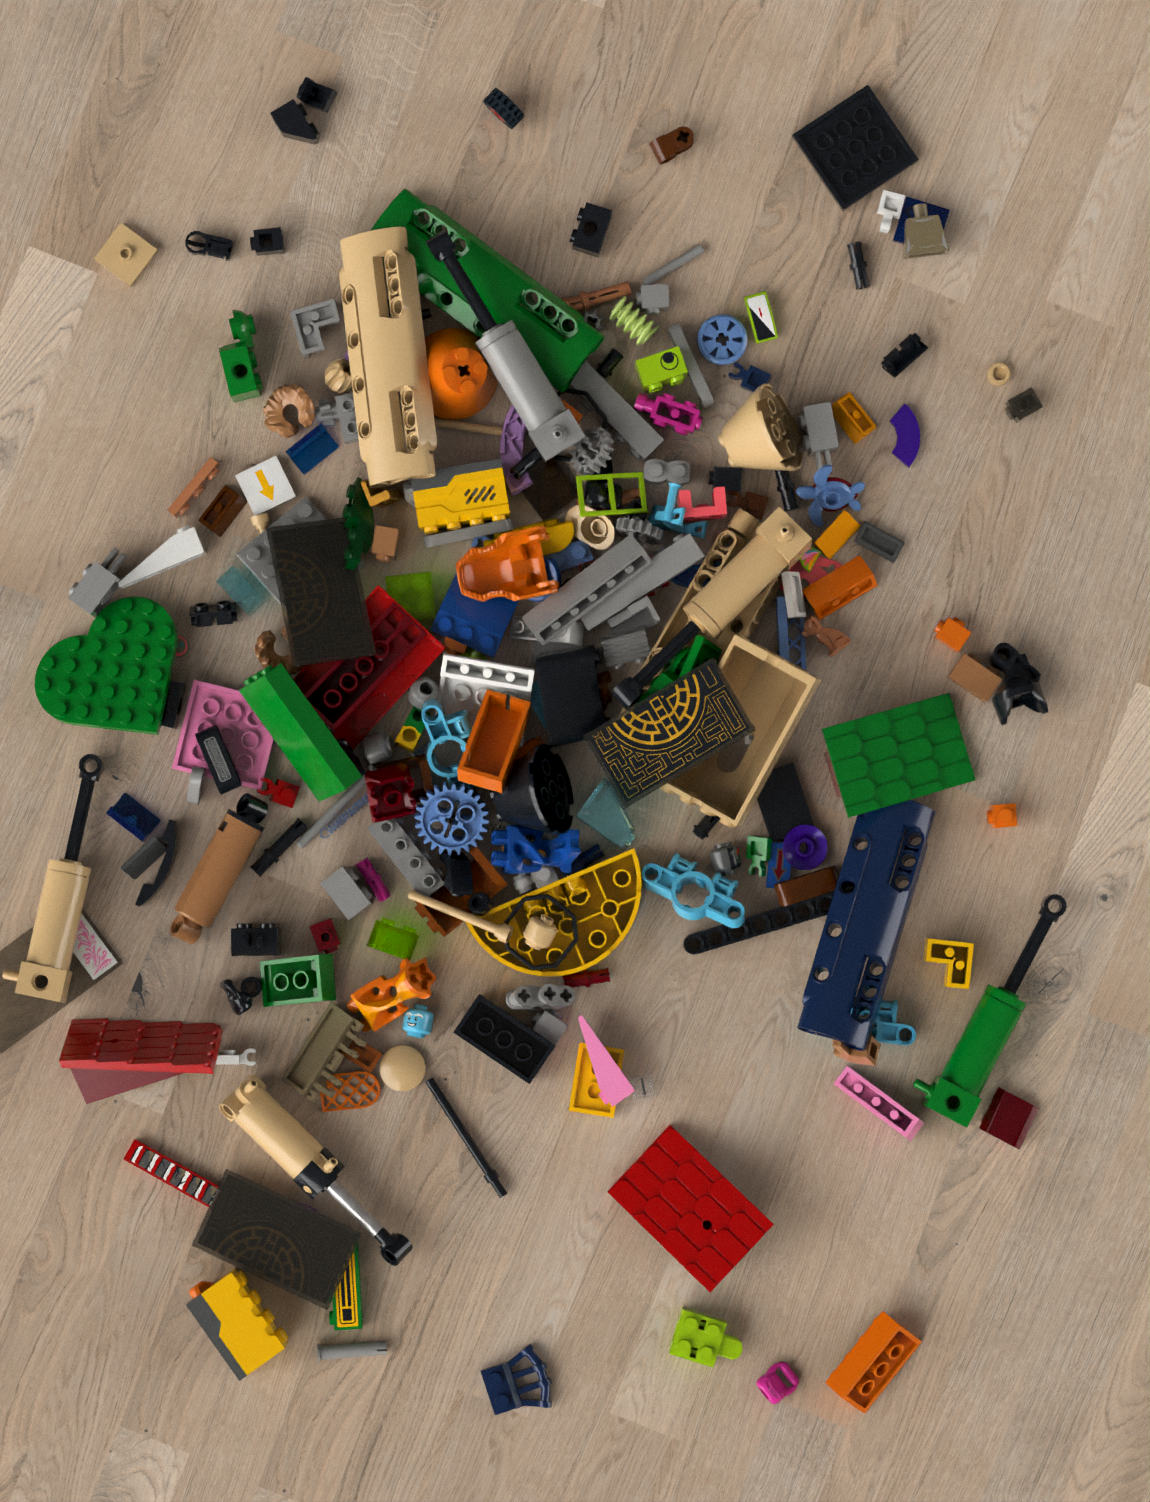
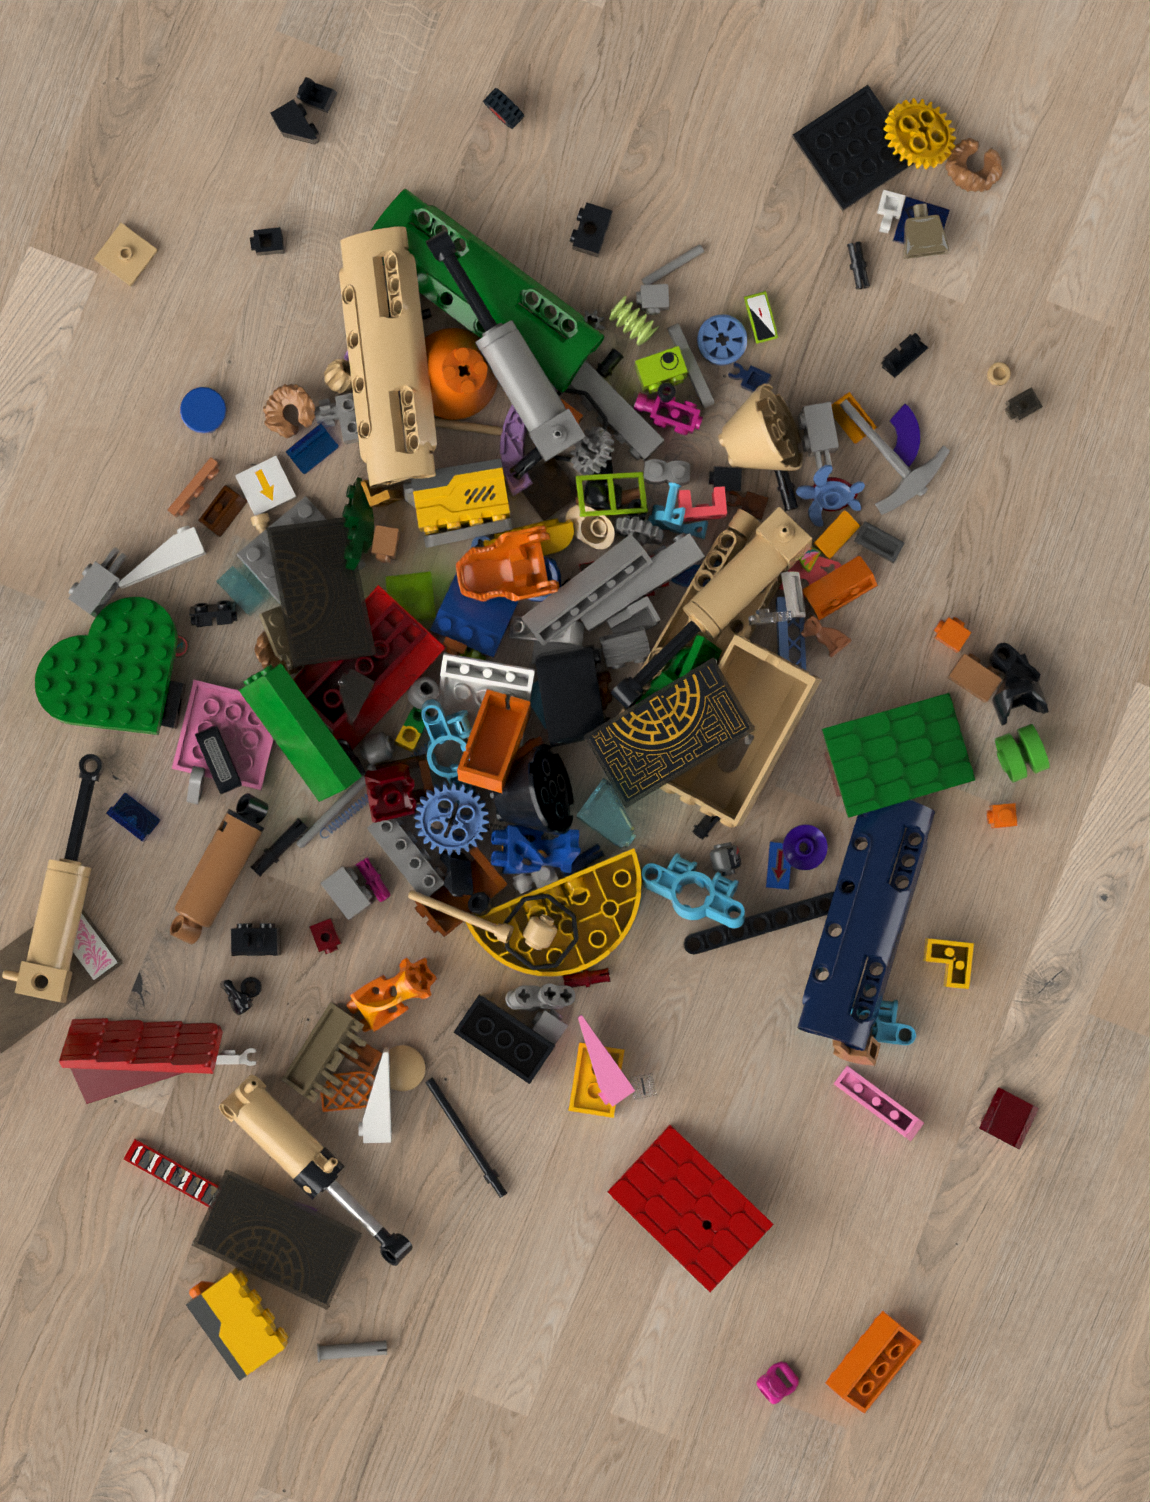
dark grey slope [121,837,167,879] -> none
black slope [135,819,178,907] -> none
black piece [185,231,233,261] -> none
green brick [219,310,263,403] -> none
red plate [256,777,300,808] -> none
green slope [260,954,336,1007] -> none
light grey panel [290,299,341,358] -> none
brick [328,1234,363,1330] -> none
clear neon green brick [367,917,420,961] -> none
medium azure head [402,1004,434,1038] -> none
dark blue plate [480,1343,552,1415] -> none
medium blue plate [544,540,594,573] -> none
nougat pin [561,281,632,312] -> none
reddish brown piece [649,126,694,165] -> none
lime brick [668,1306,743,1368] -> none
green plate [746,835,772,877] -> none
black tile [757,762,815,841] -> none
reddish brown beam [774,866,839,907] -> none
green piece [913,894,1067,1128] -> none
none -> blue tile [180,387,226,433]
none -> dark tan hinge [259,605,300,671]
none -> clear smoke slope [338,669,375,725]
none -> white slope [358,1047,392,1143]
none -> black pin [657,383,676,403]
none -> clear plate [748,609,792,626]
none -> light grey piece [840,399,950,515]
none -> yellow gear [884,98,956,170]
none -> medium nougat piece [945,138,1003,192]
none -> bright green wheel [995,724,1050,783]

